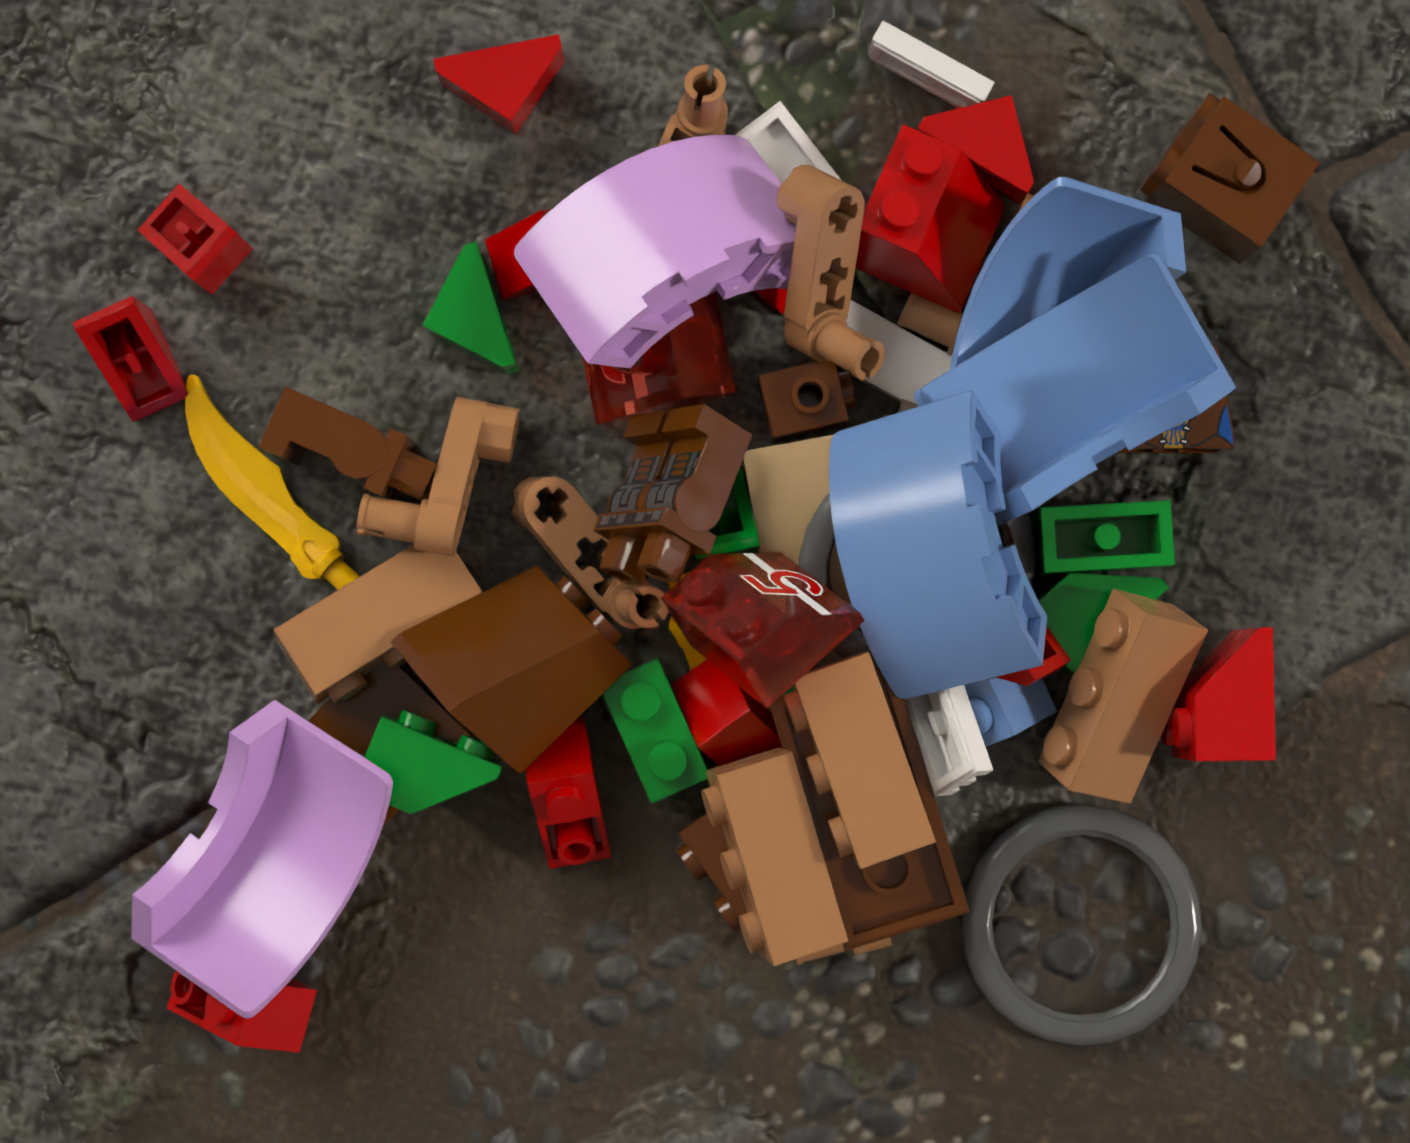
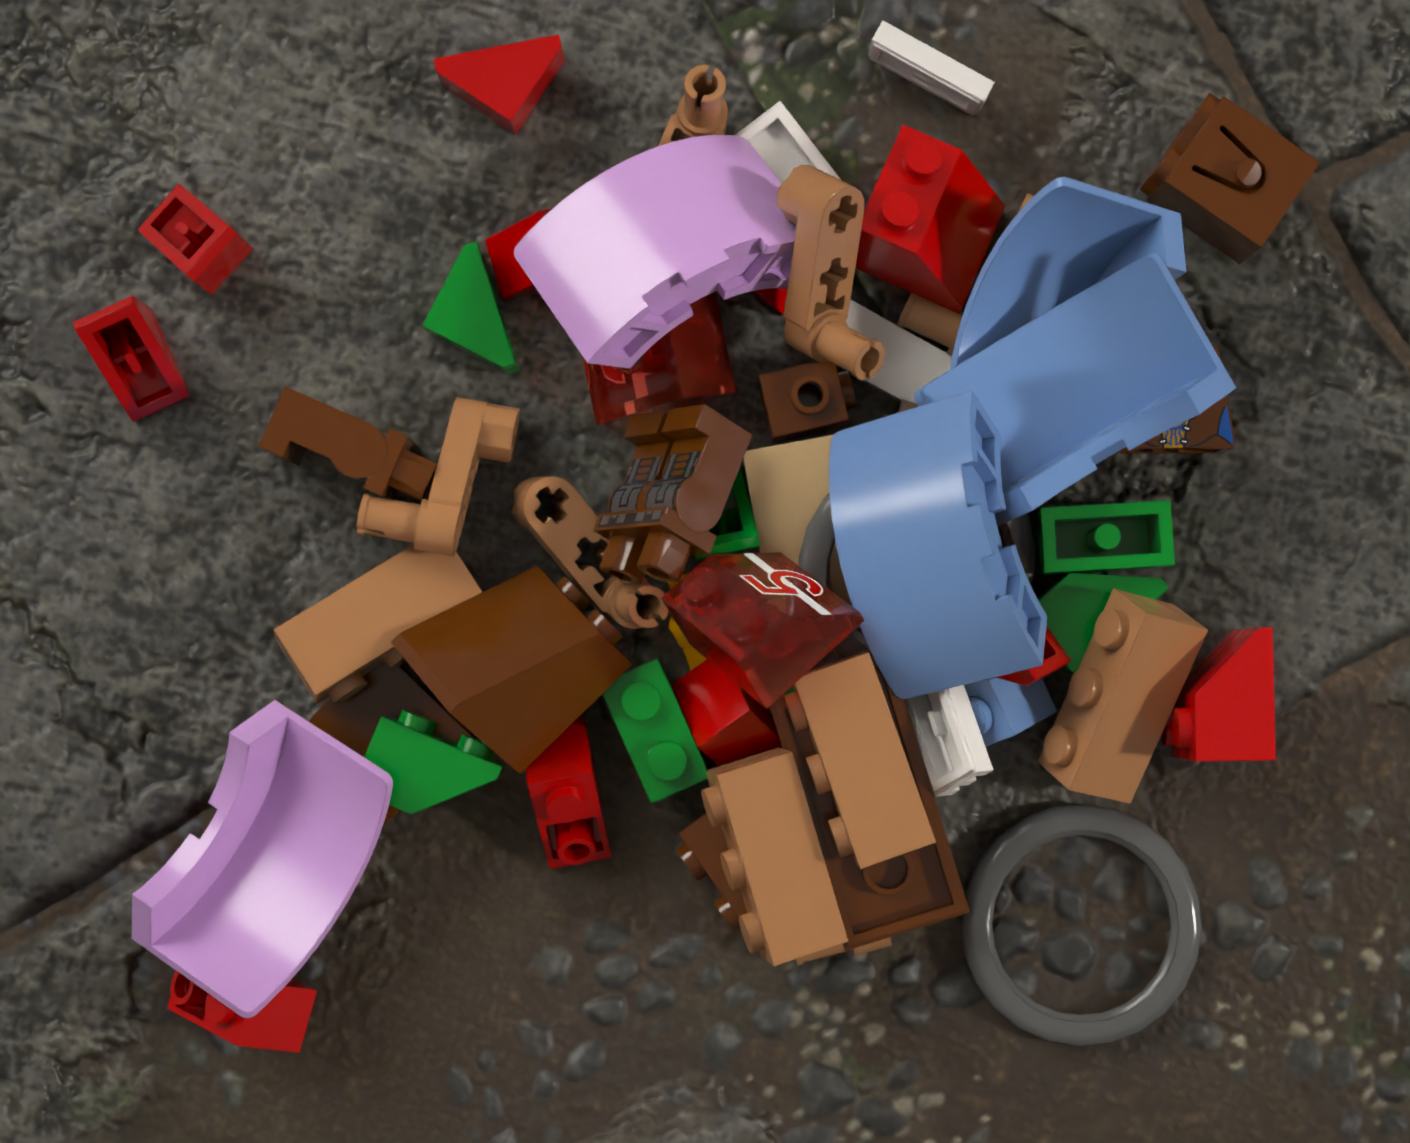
yellow sword [185,374,360,590] -> none
red slope [917,95,1034,205] -> none

